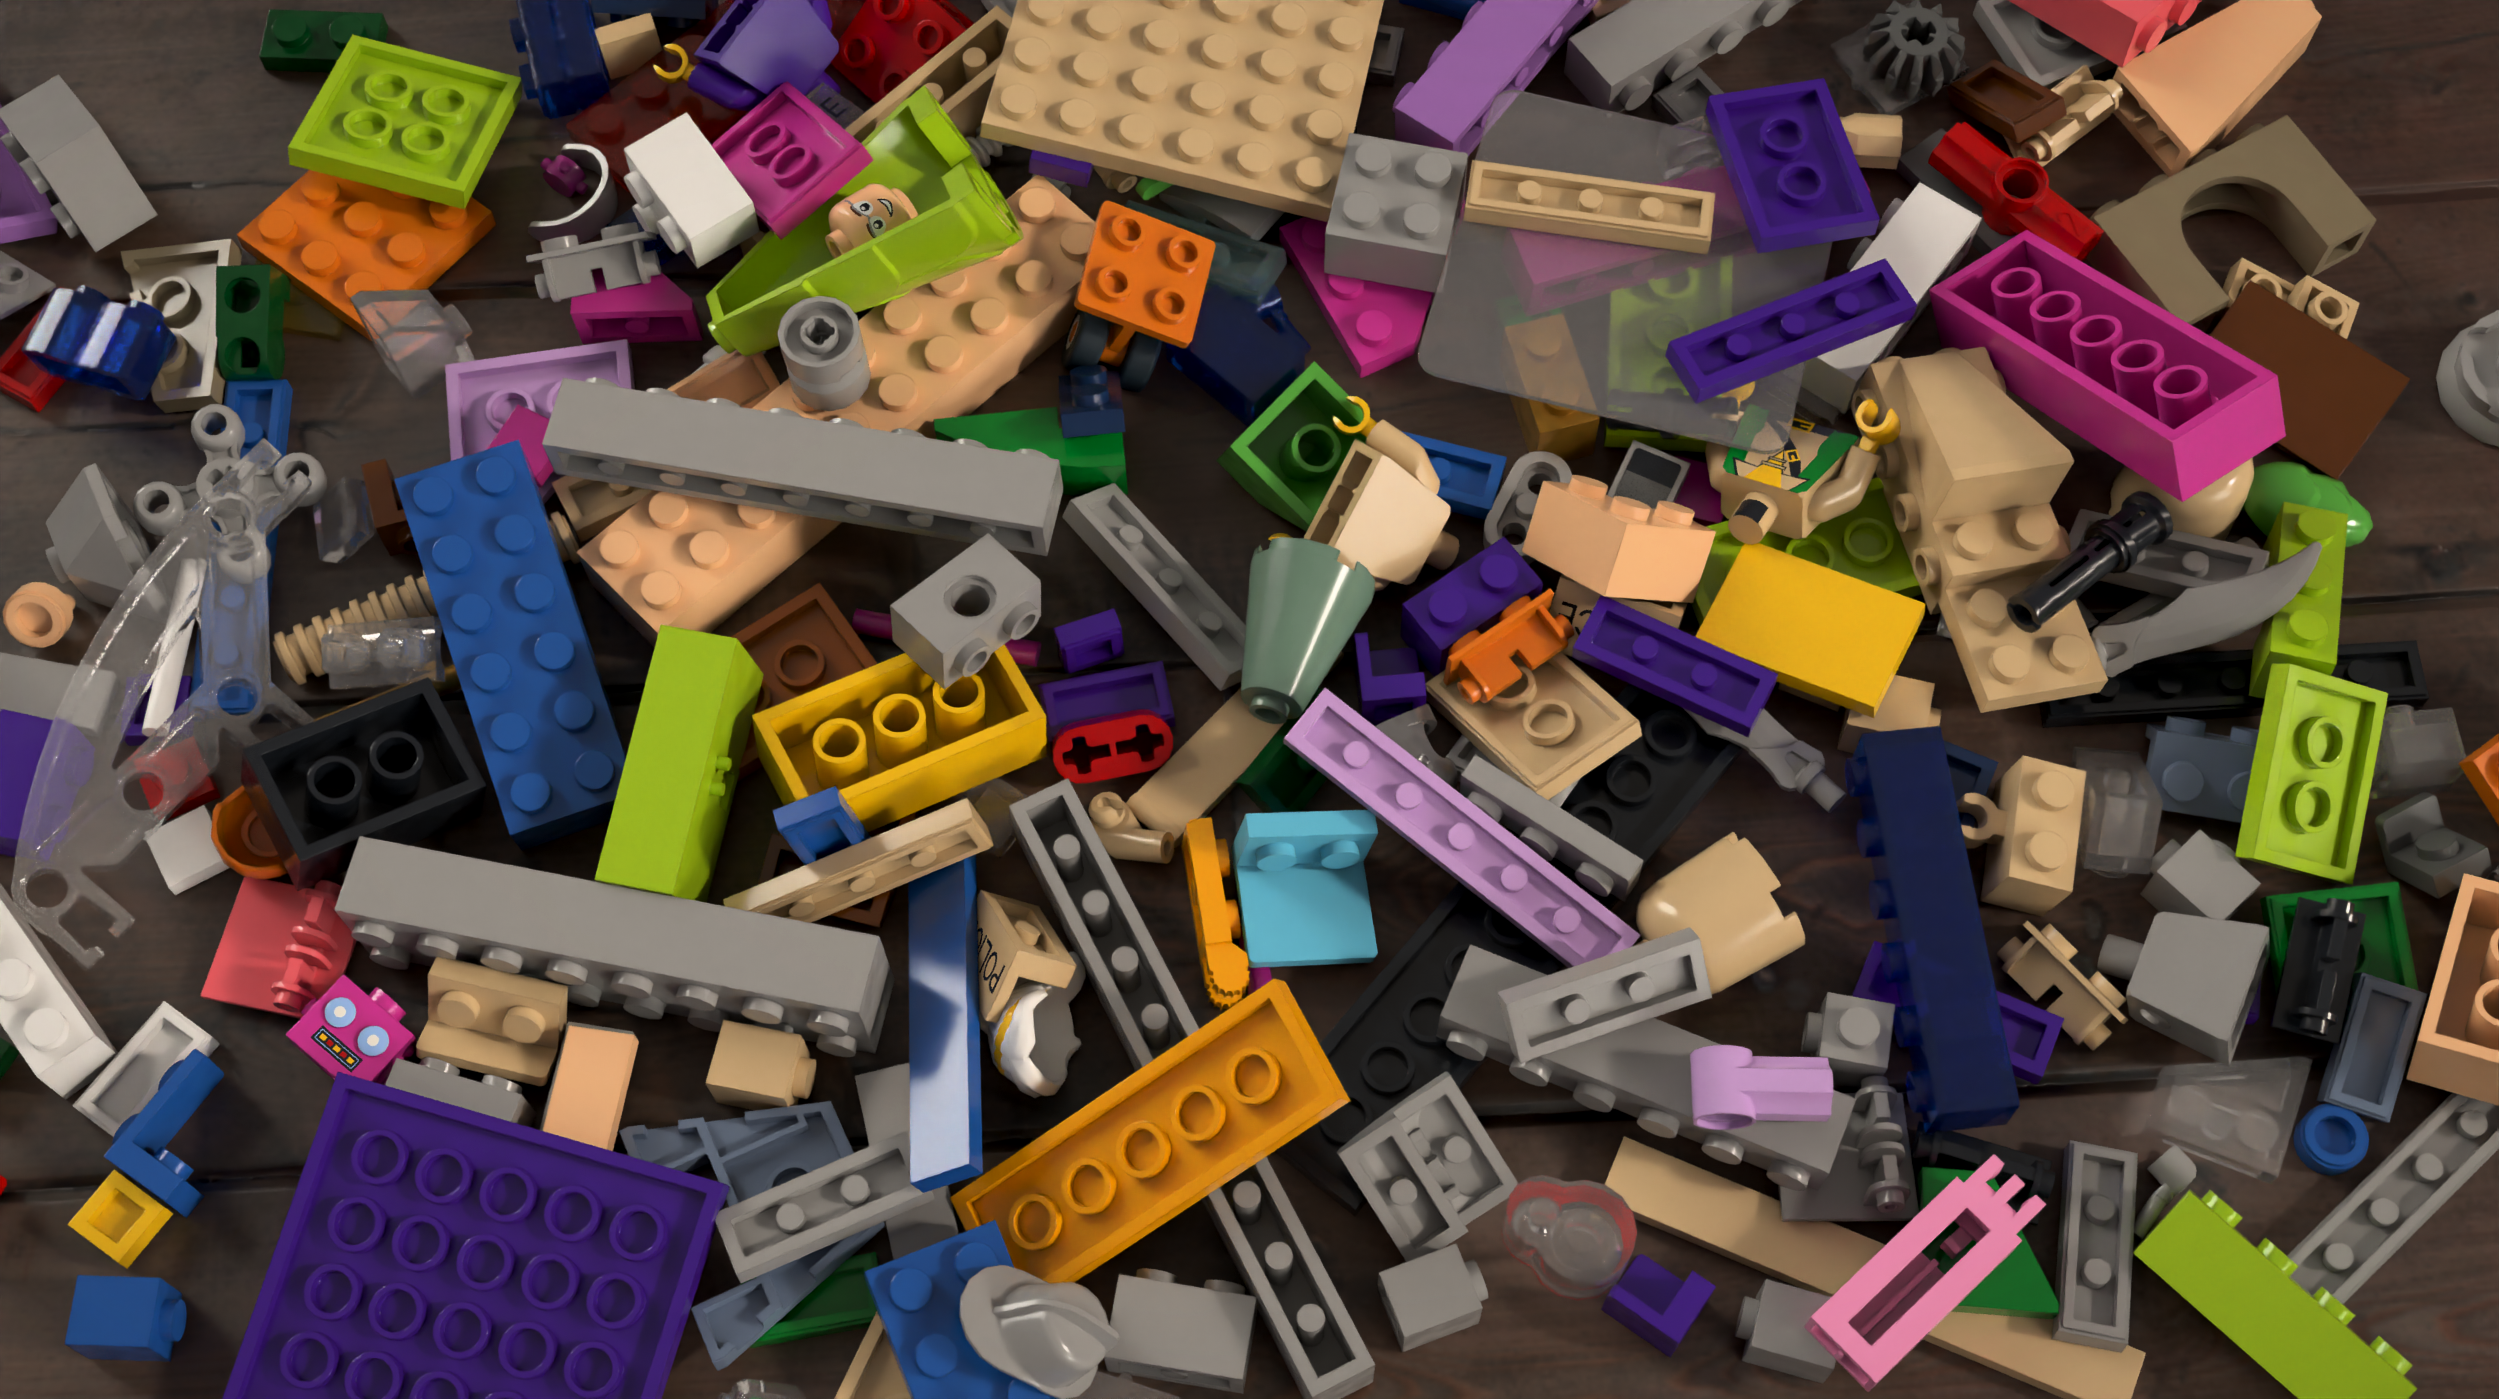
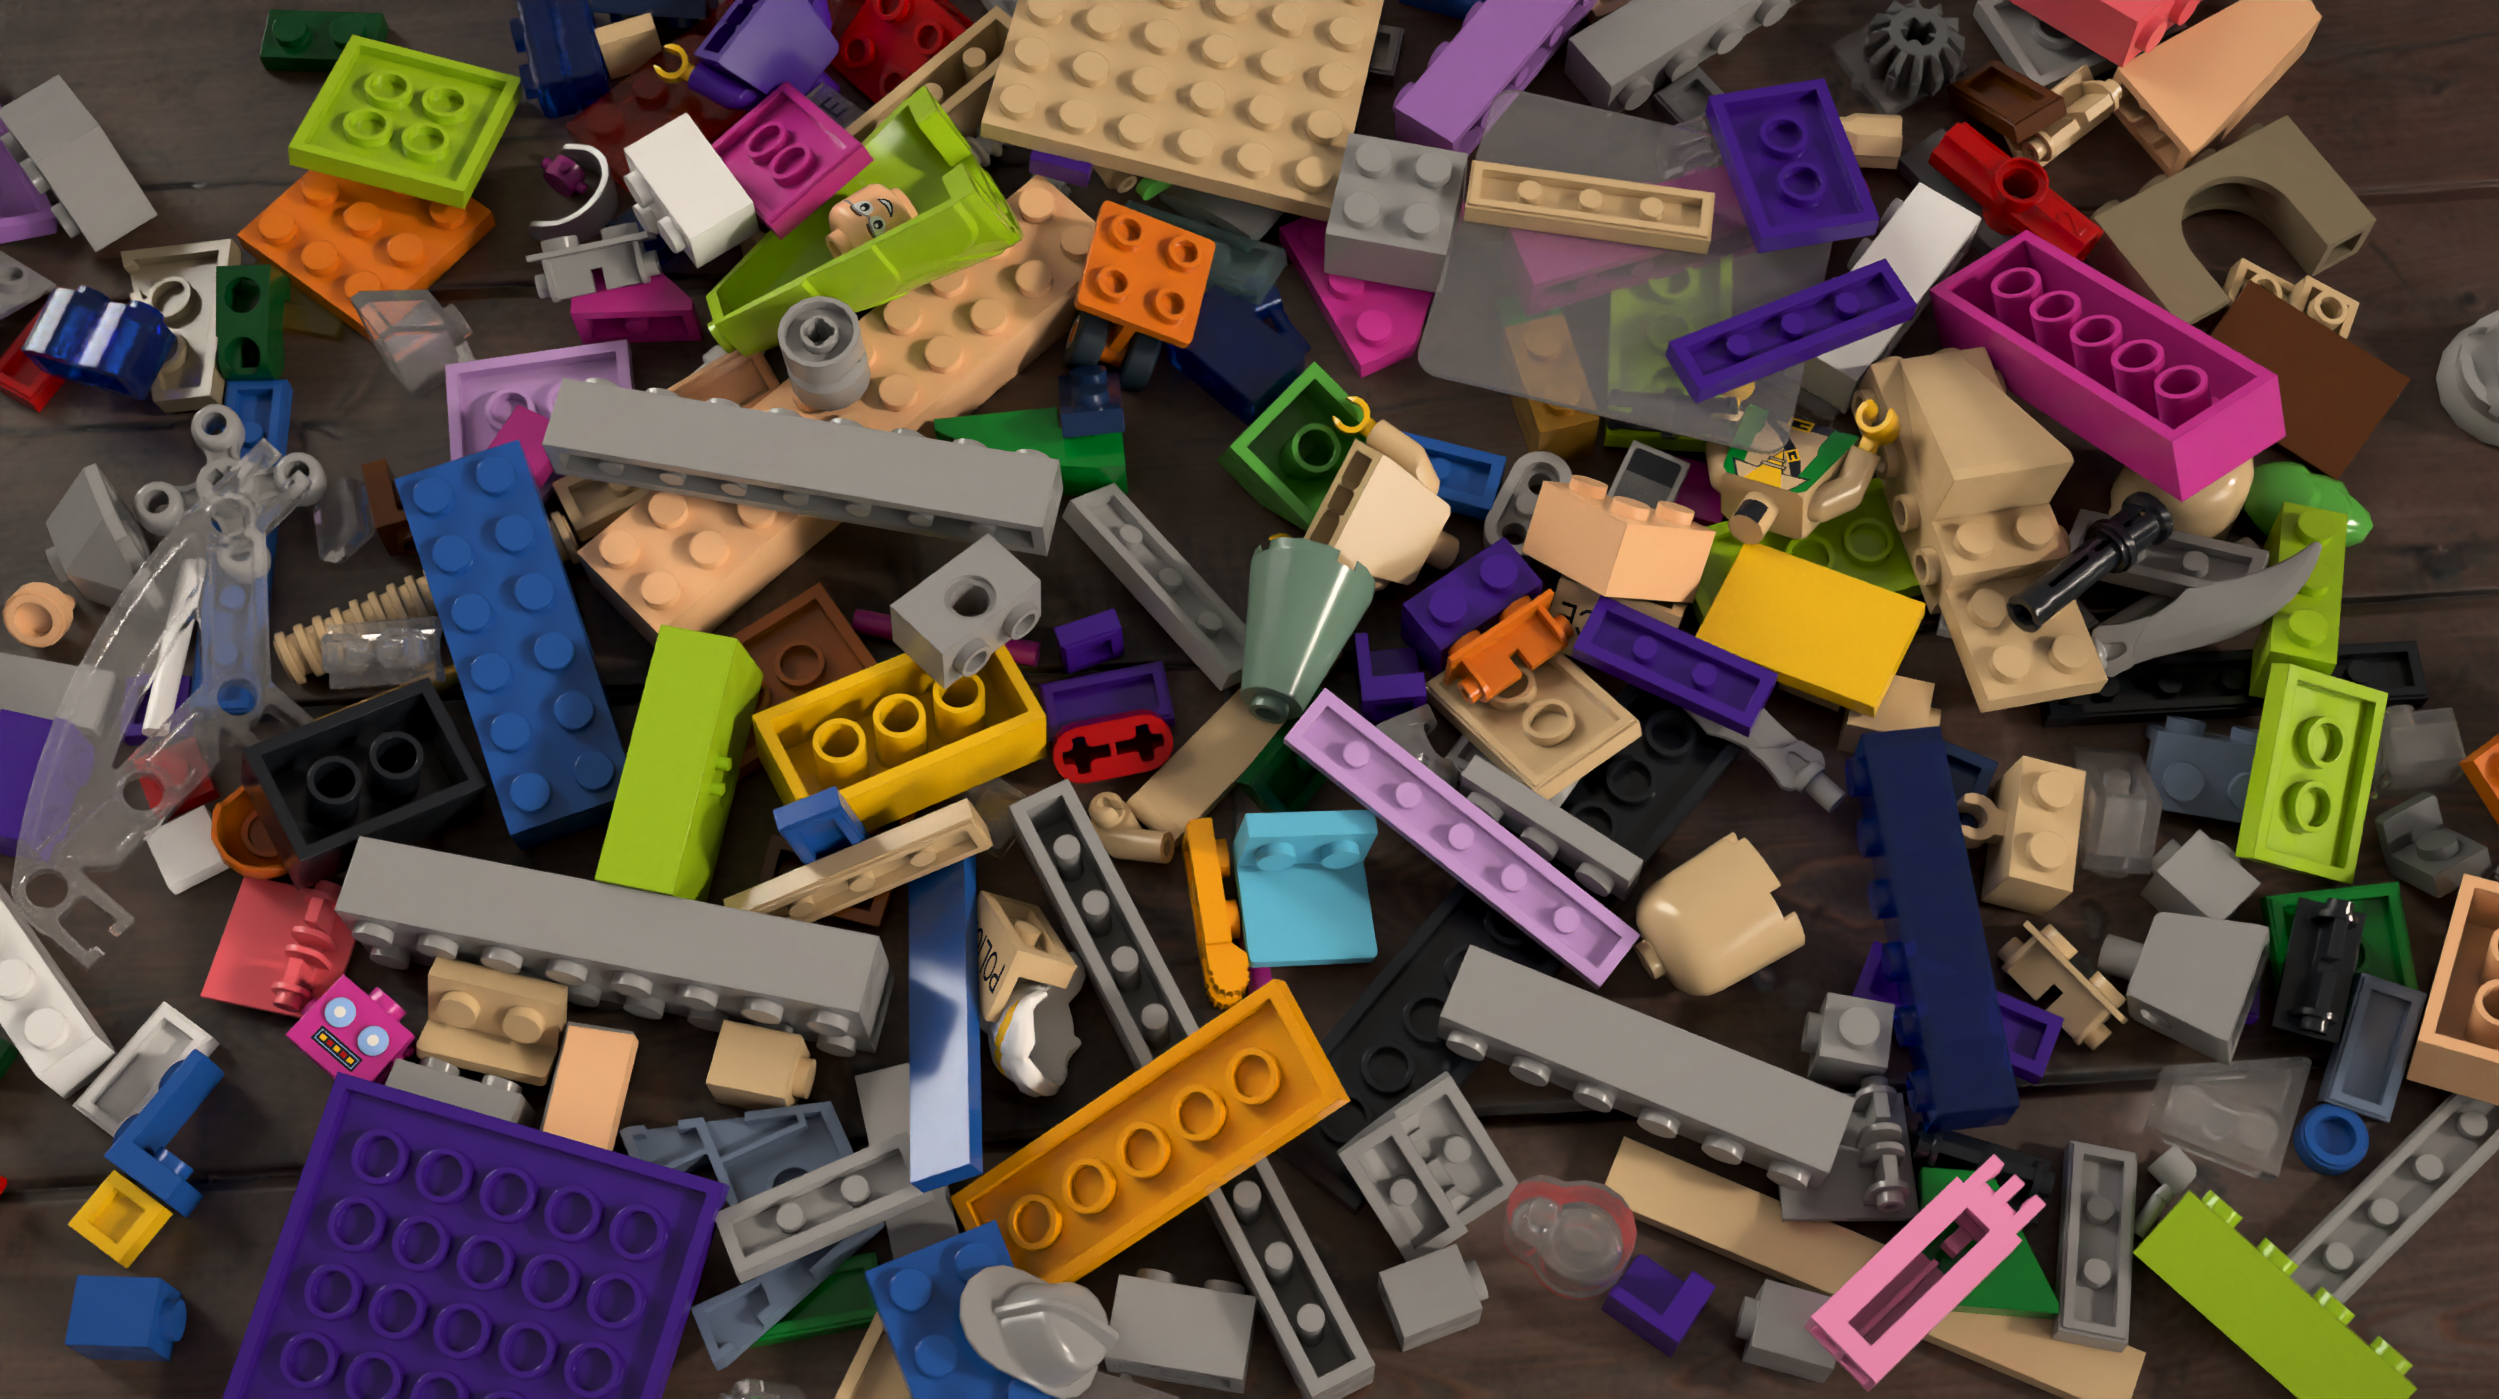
light grey plate [1498,927,1712,1063] -> none
lavender piece [1690,1045,1834,1130] -> none

